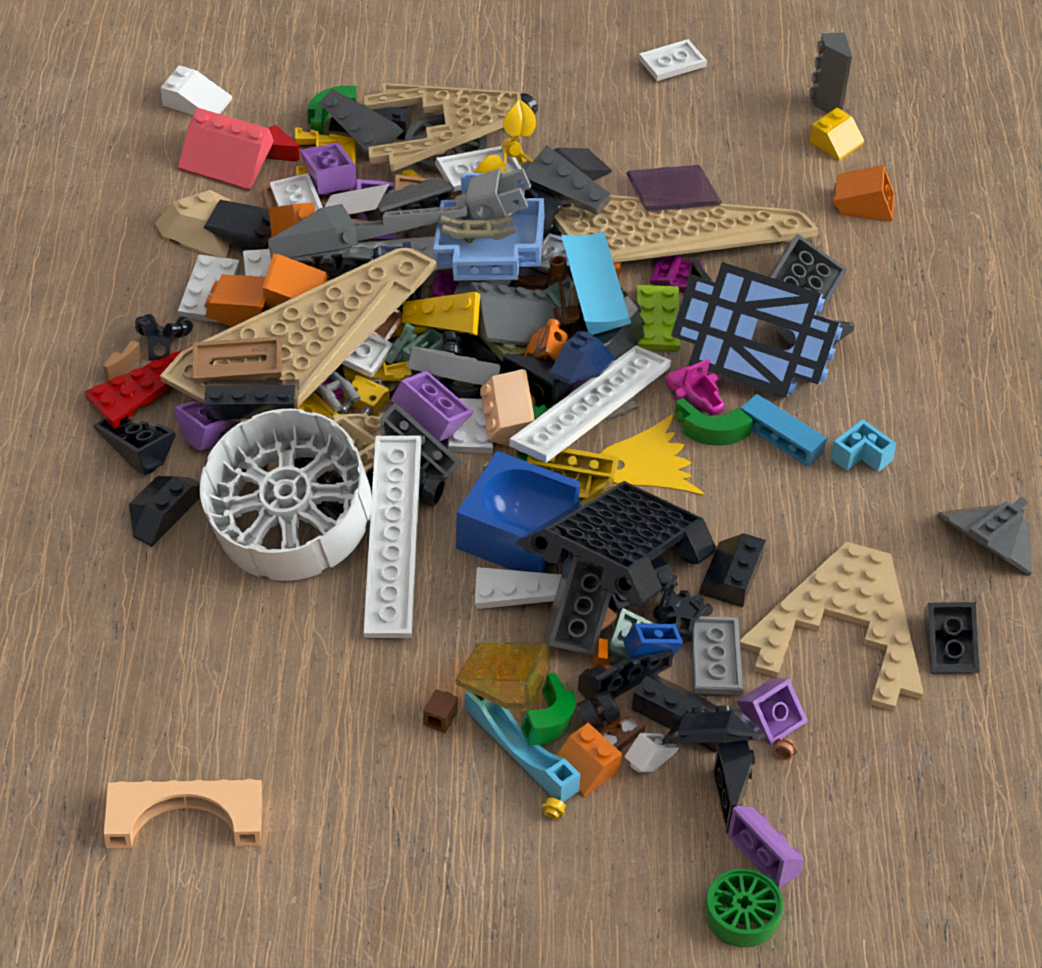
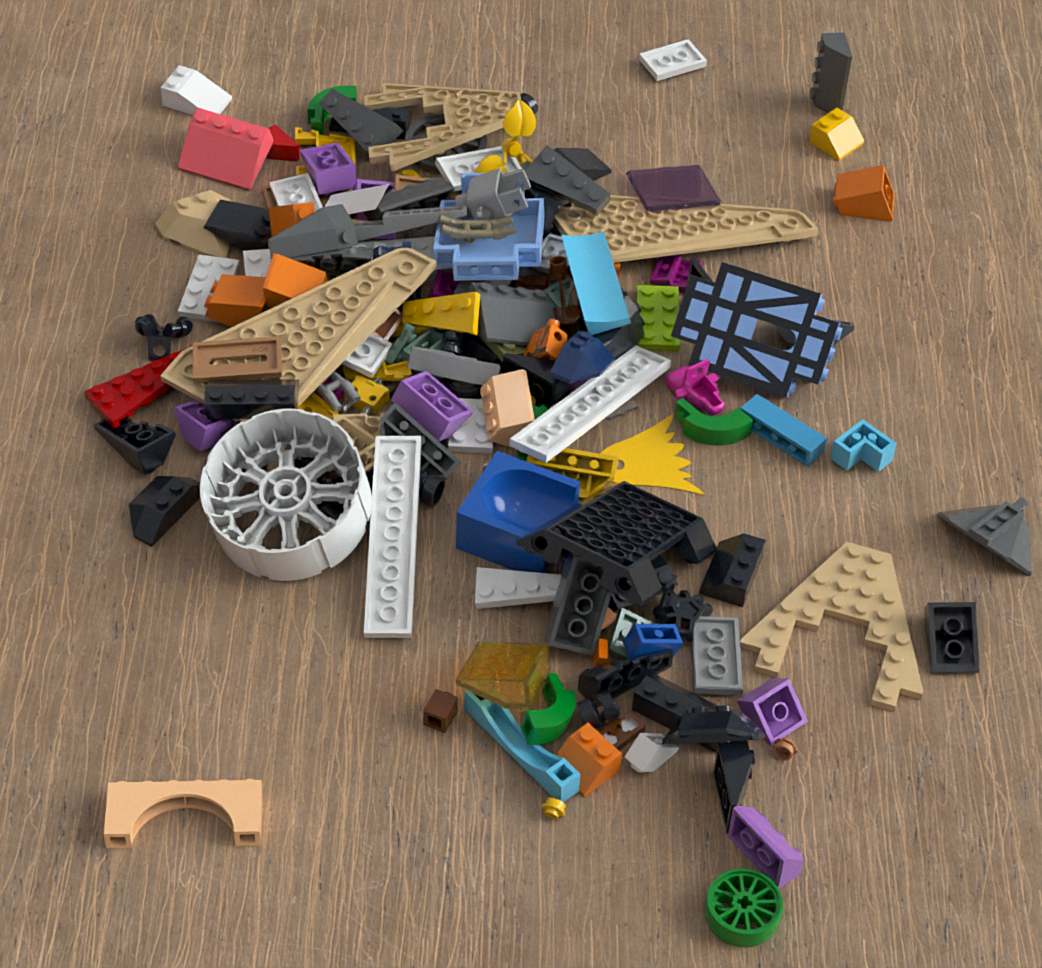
medium nougat slope [103,340,141,381] -> none
dark grey slope [768,234,847,316] -> none

